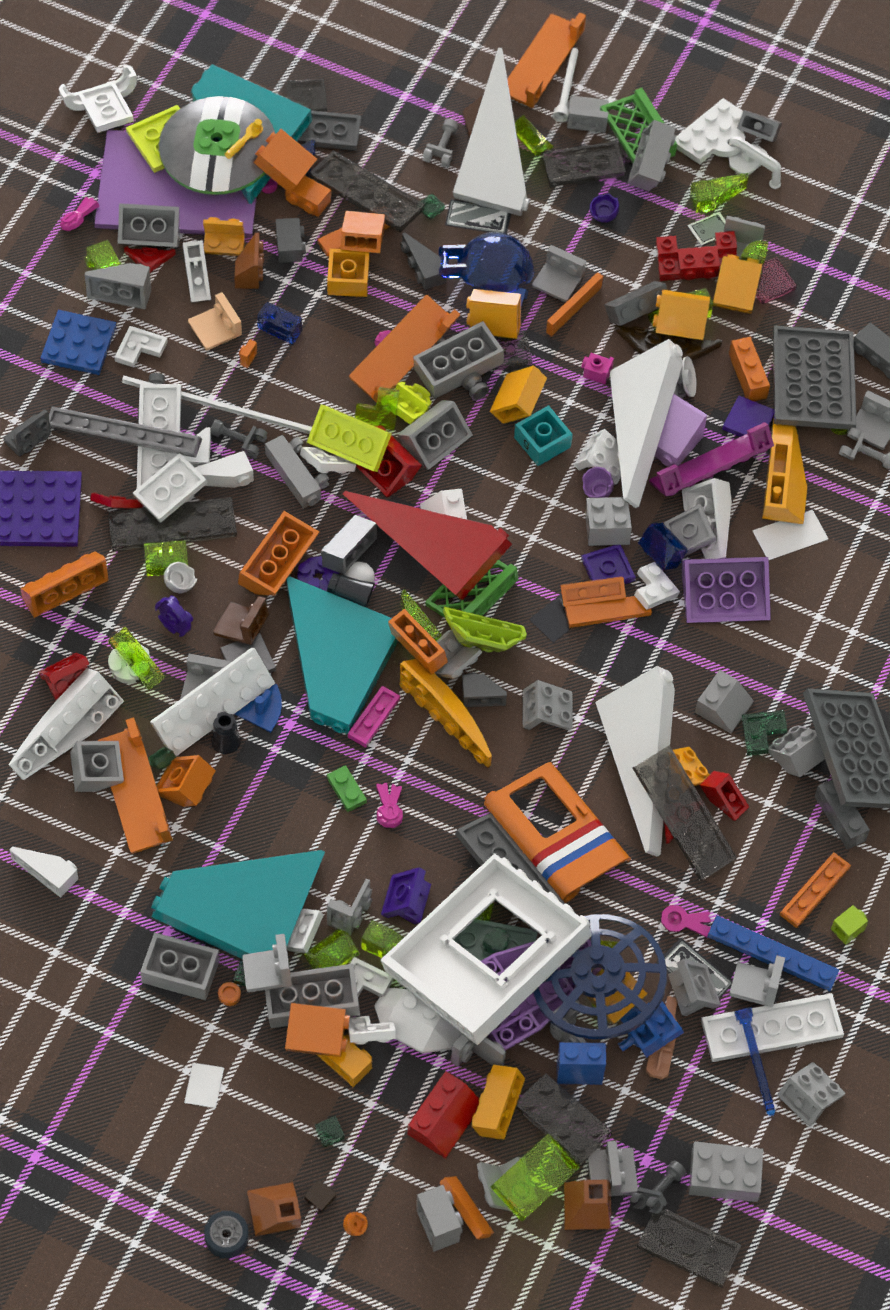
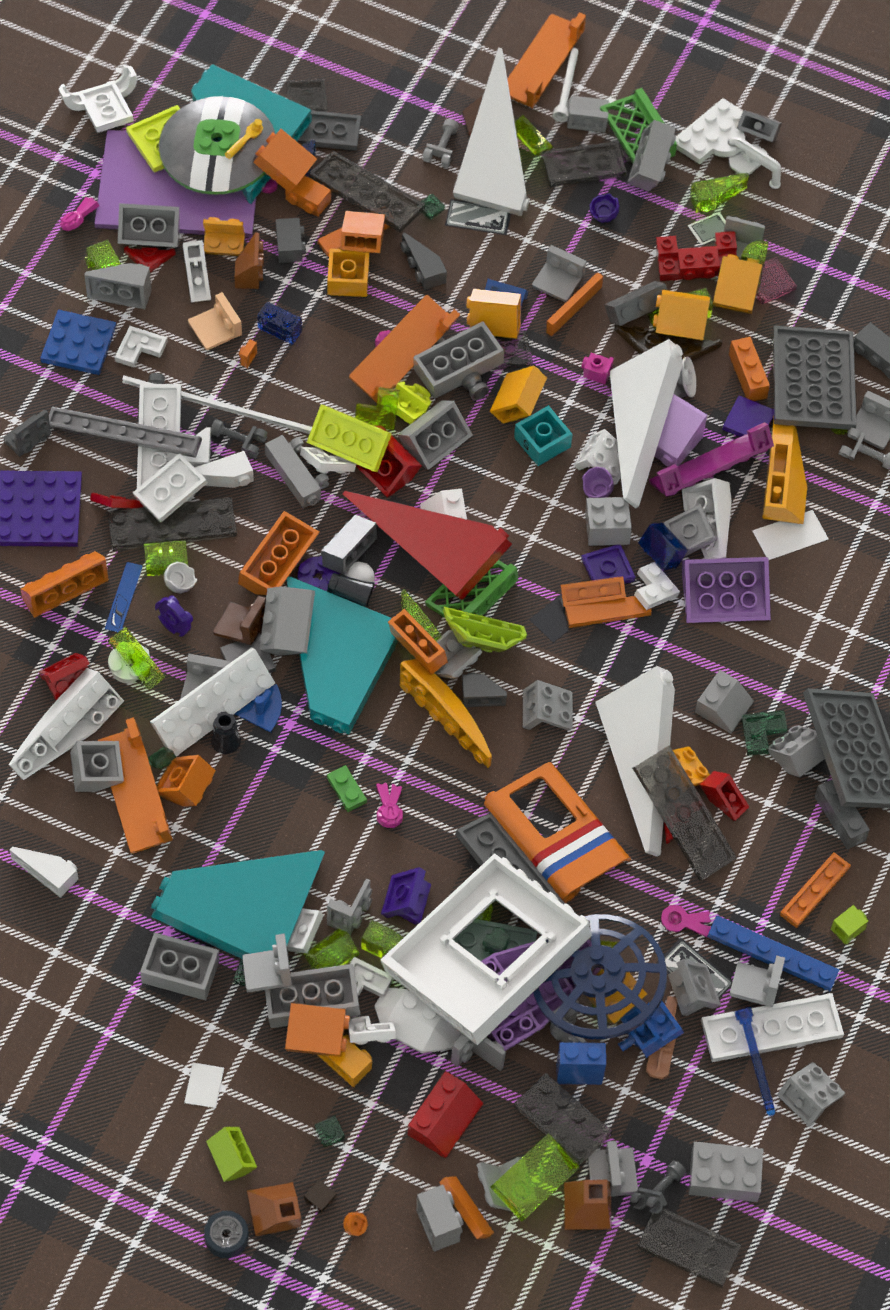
orange tile [218,982,241,1006] -> none
dark pink plate [348,686,400,748] -> none
clear blue windscreen [438,232,534,293] -> none
light orange brick [472,1065,525,1140] -> none
none -> blue sticker [105,562,143,632]
none -> lime brick [206,1127,257,1182]
none -> light grey slope [259,586,315,656]

